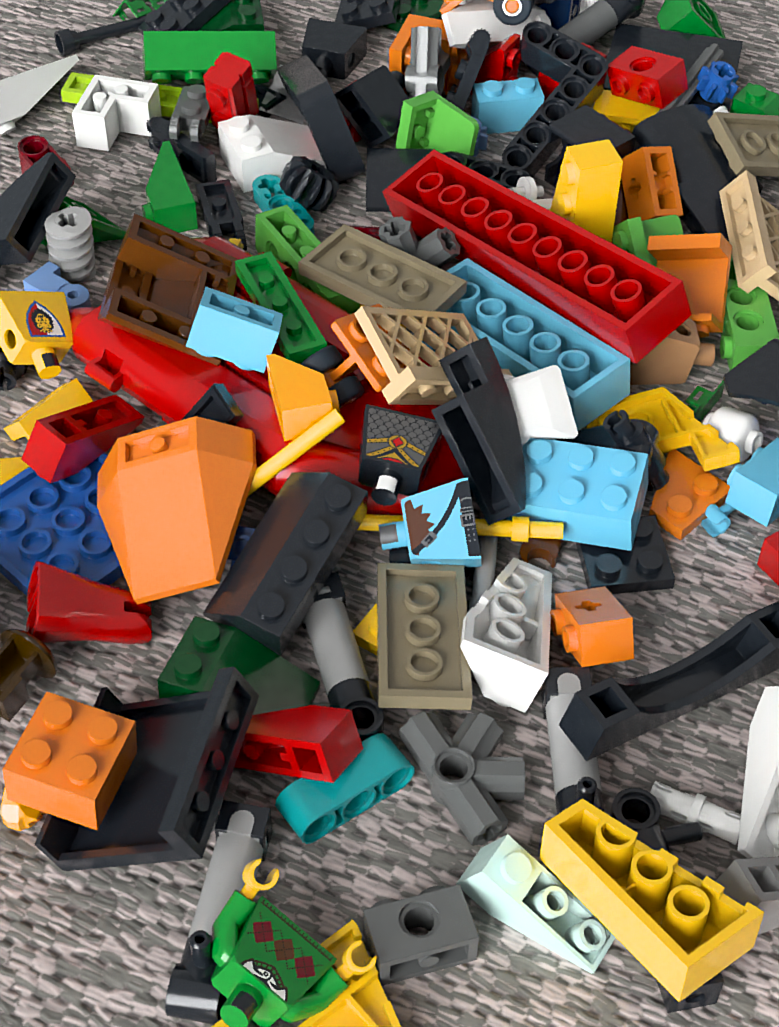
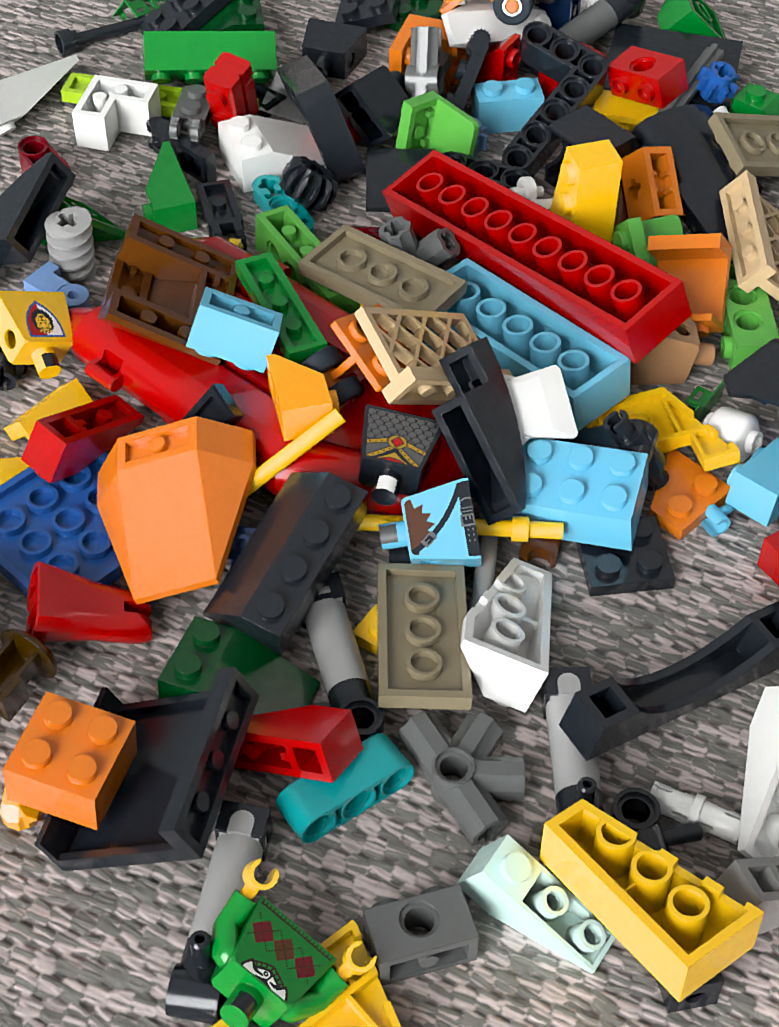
orange brick [550,586,634,667] -> none

